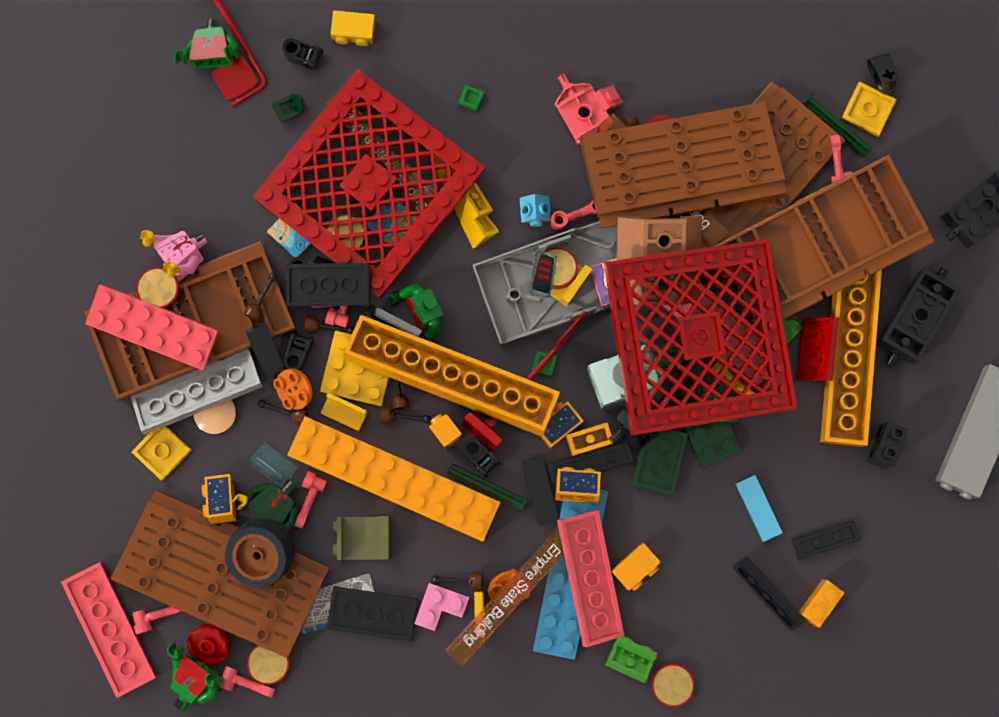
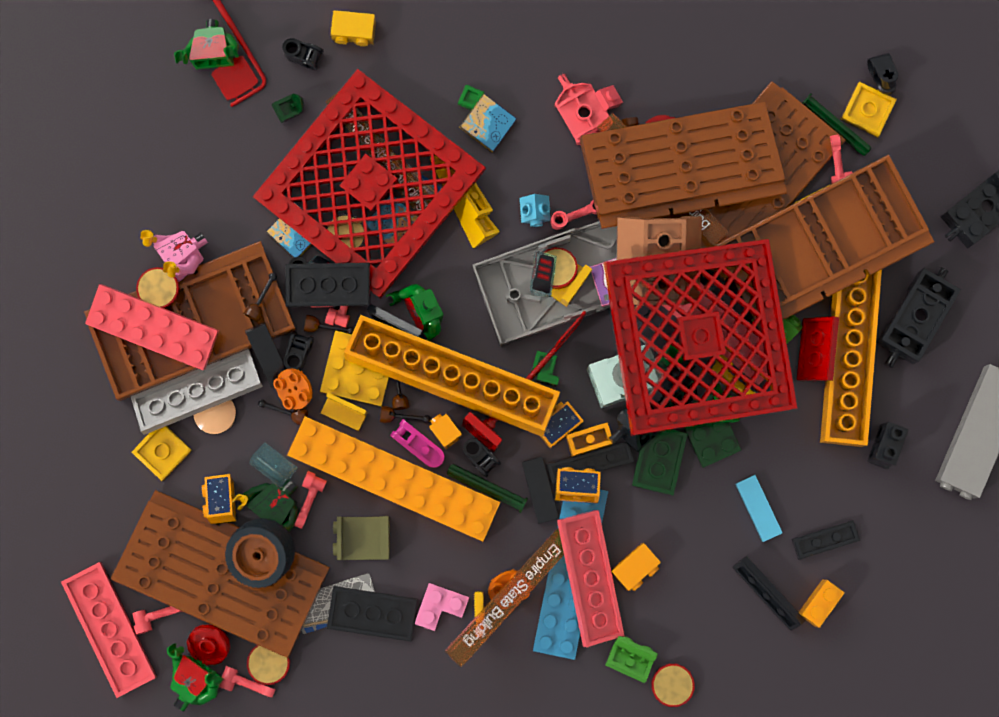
hinge [431,572,483,590] -> none
none -> dark pink plate [390,419,445,468]
none -> tile [459,94,517,152]
none -> green tile [536,372,559,387]

